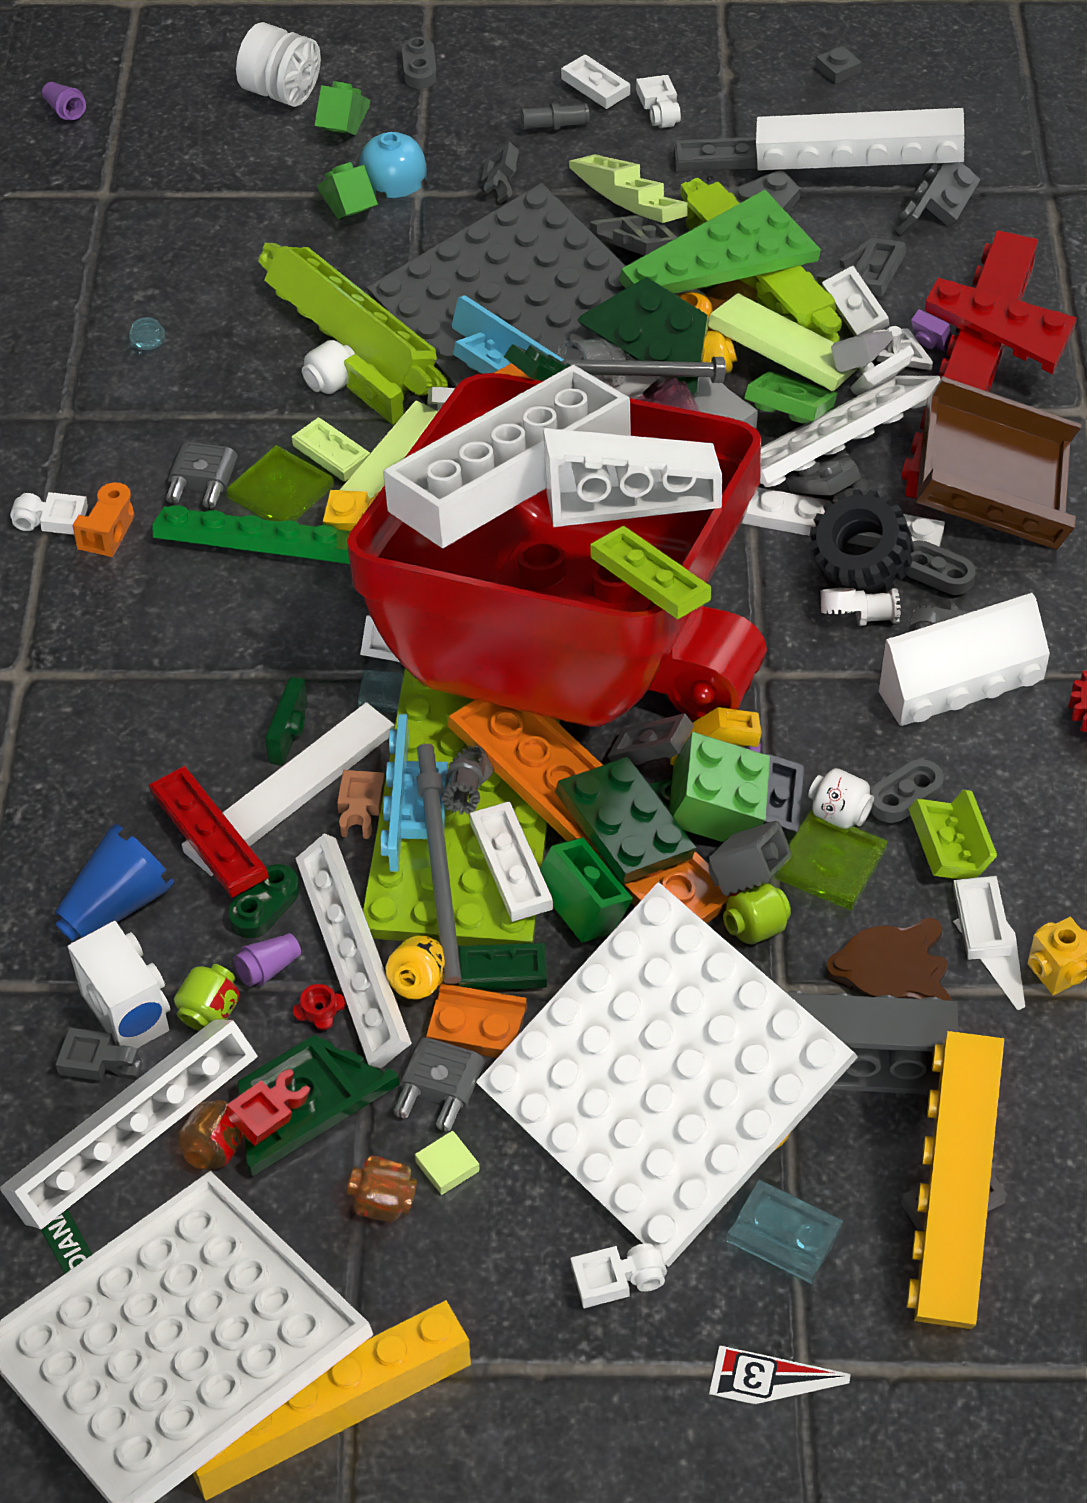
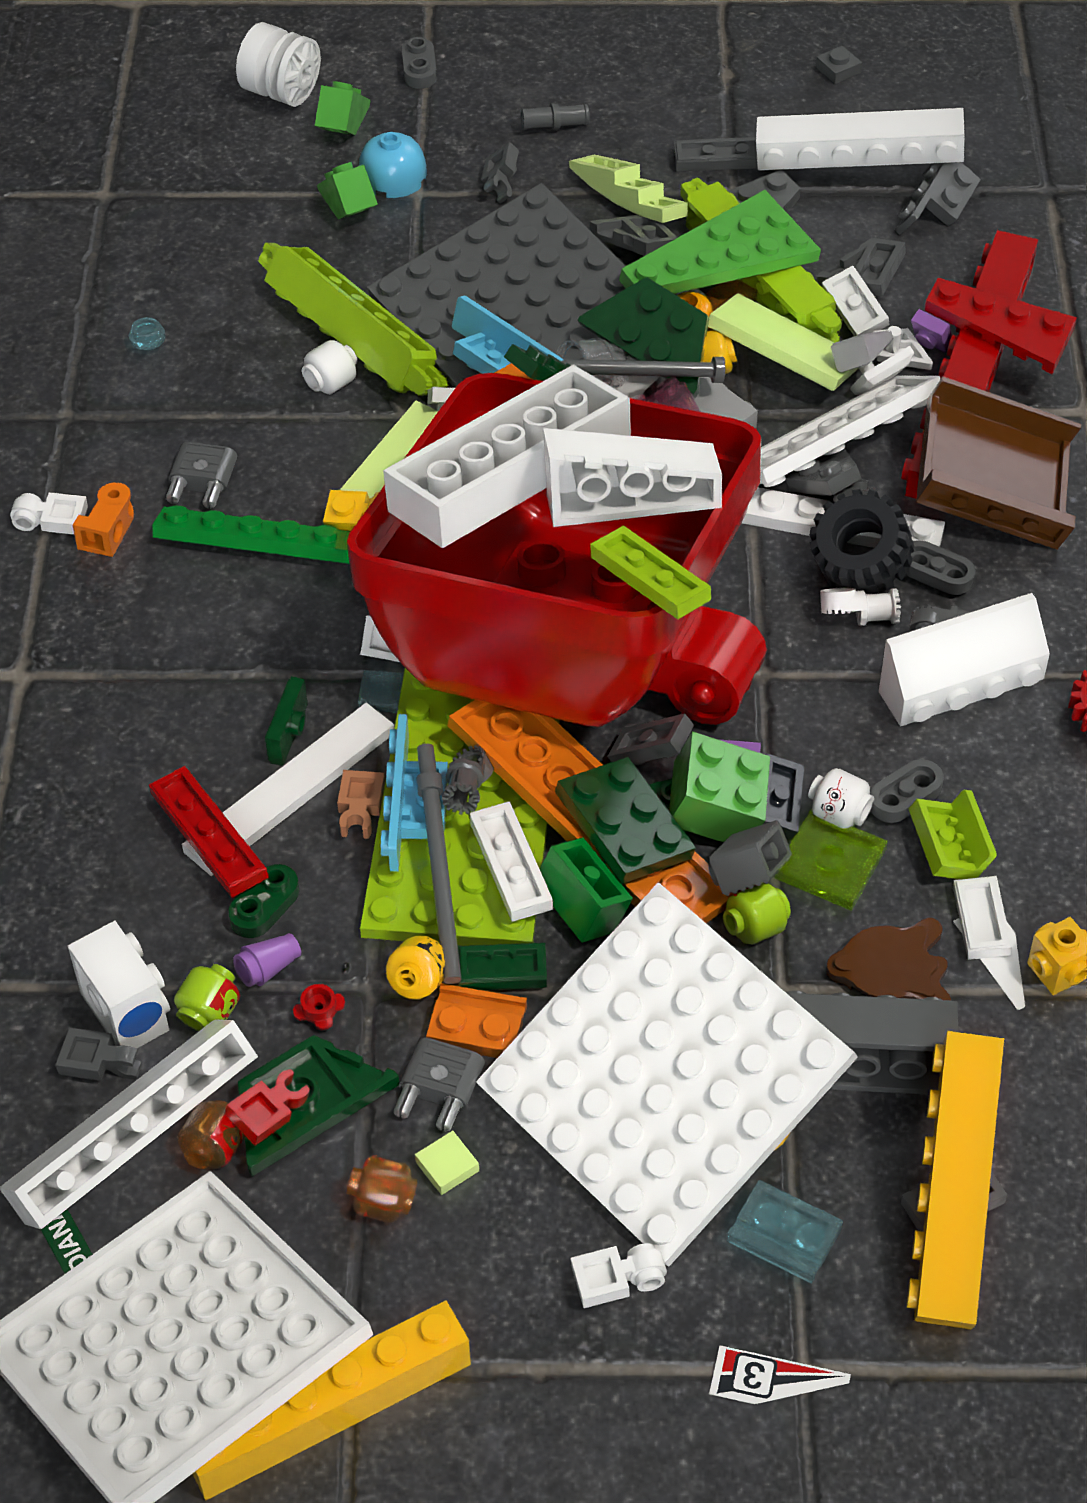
medium lavender cone [42,82,86,120] -> none
blue cone [55,824,175,942] -> none
clear neon green tile [227,445,334,522] -> none
yellowish green plate [292,417,371,482] -> none
white plate [295,834,412,1069] -> none
lime plate [344,354,404,425] -> none
white plate [561,54,630,109] -> none
white plate [636,75,681,128] -> none
yellow slope [670,707,761,765] -> none
bright green plate [744,371,838,423] -> none

